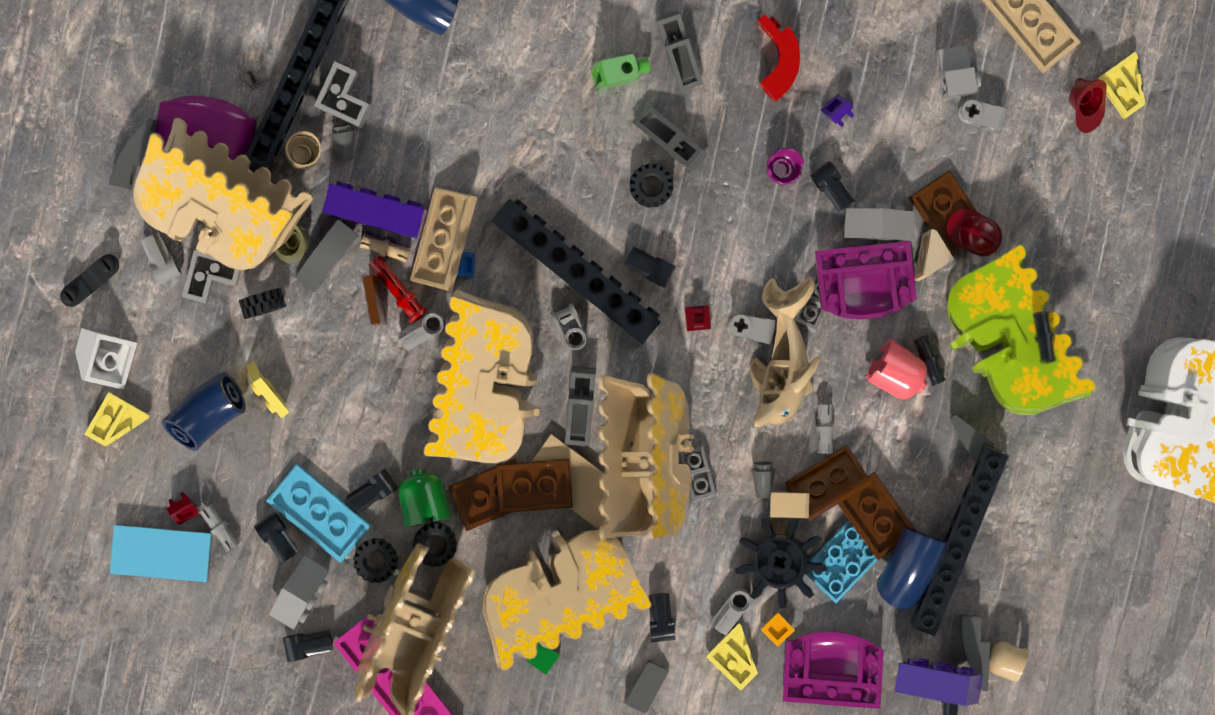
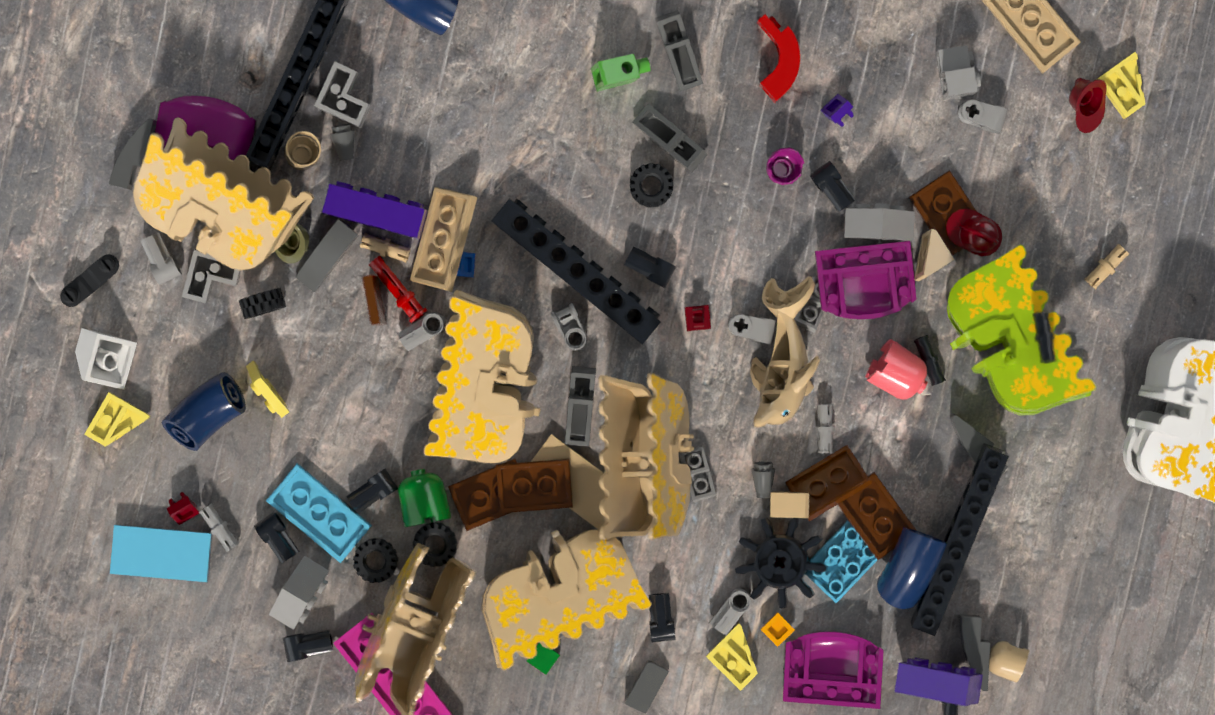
none -> tan pin [1084,244,1129,290]

